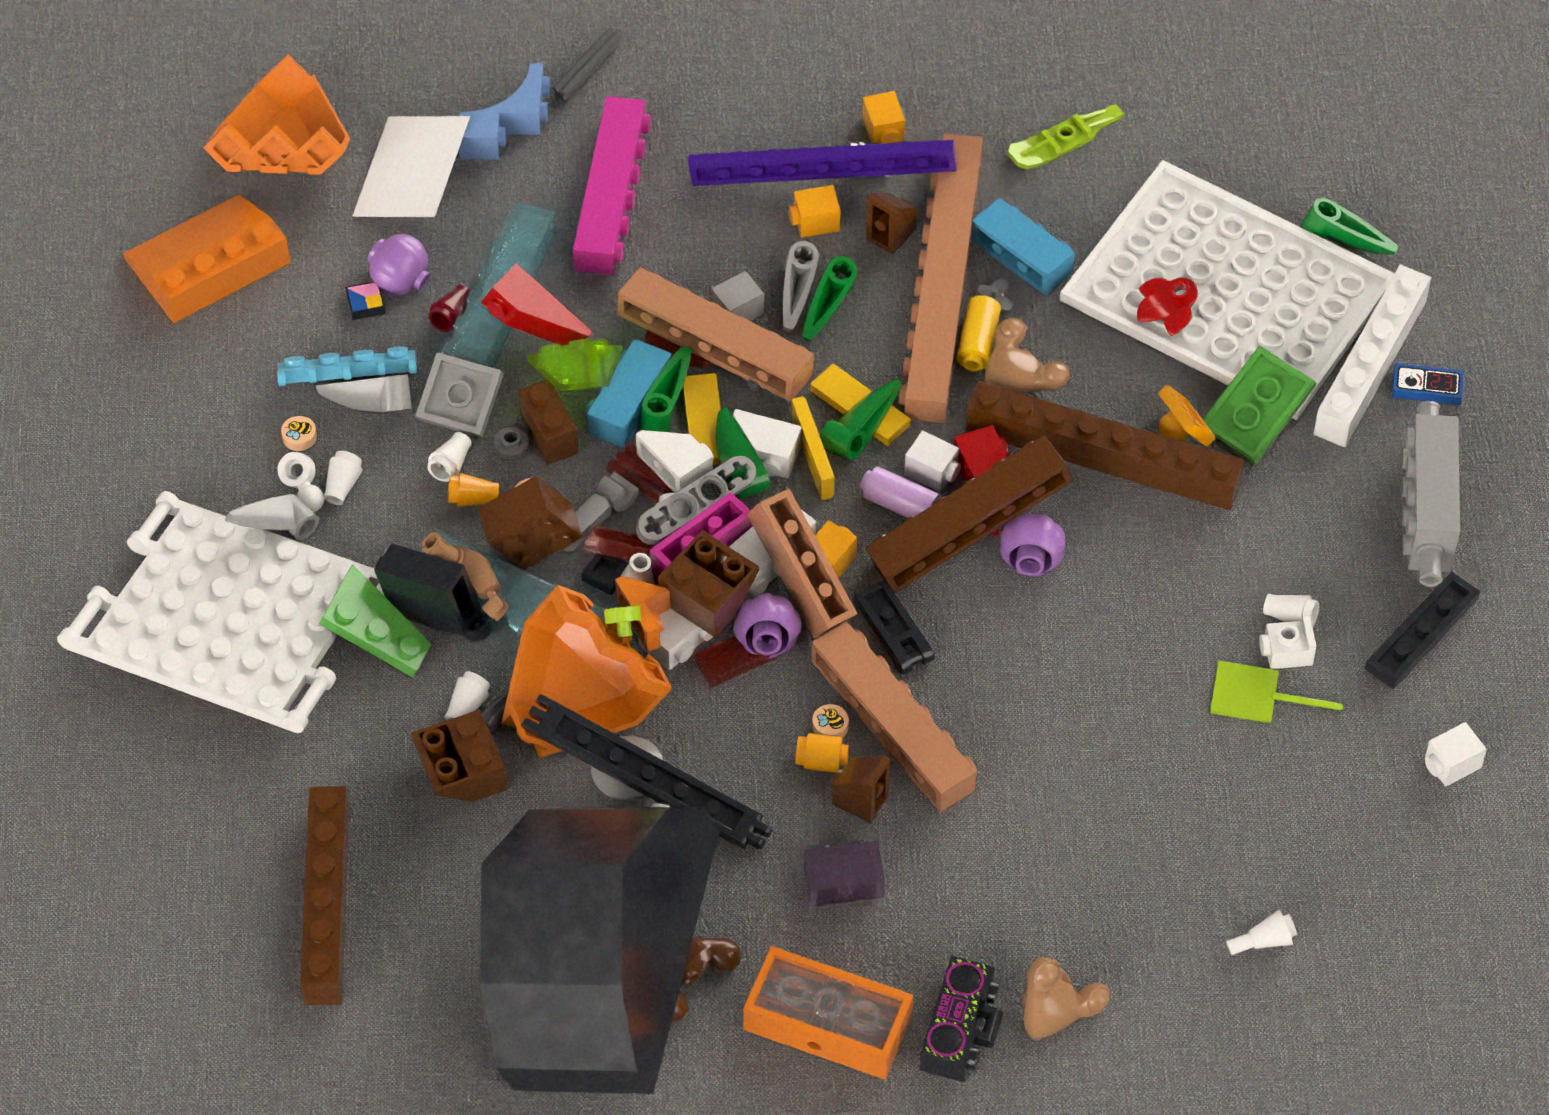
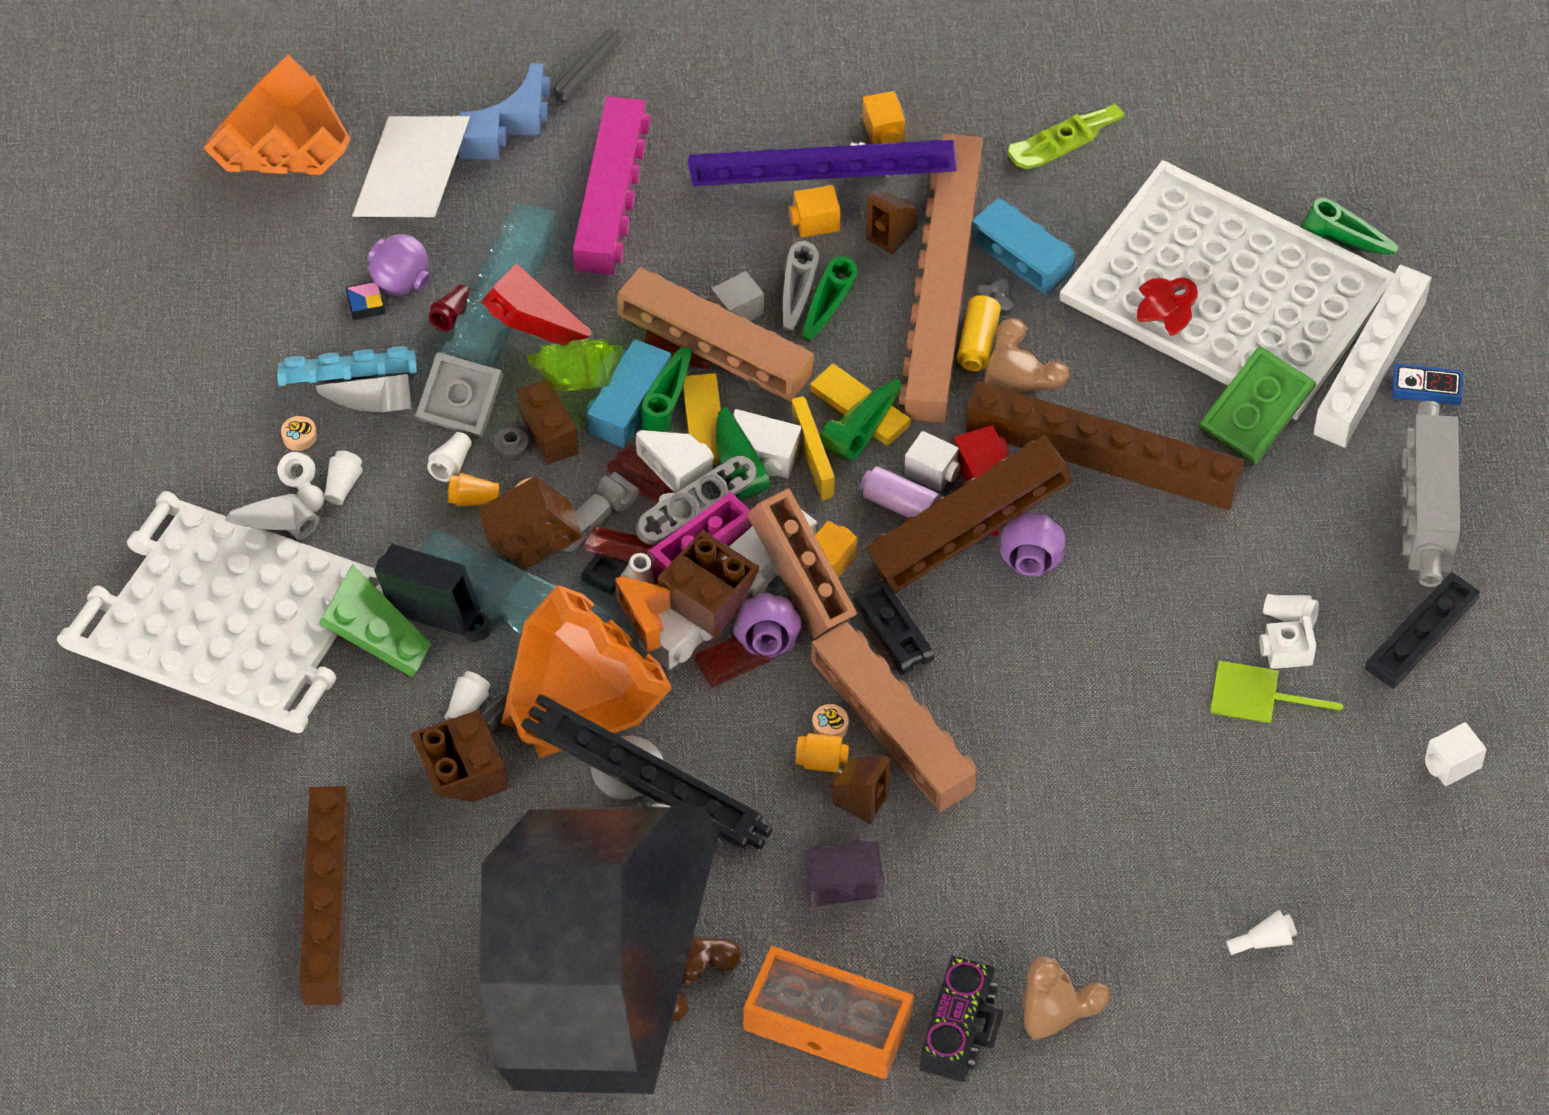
orange slope [123,194,290,323] -> none
medium nougat arm [421,532,509,621] -> none
lime tile [604,606,641,637] -> none
light orange tile [1158,385,1215,447] -> none

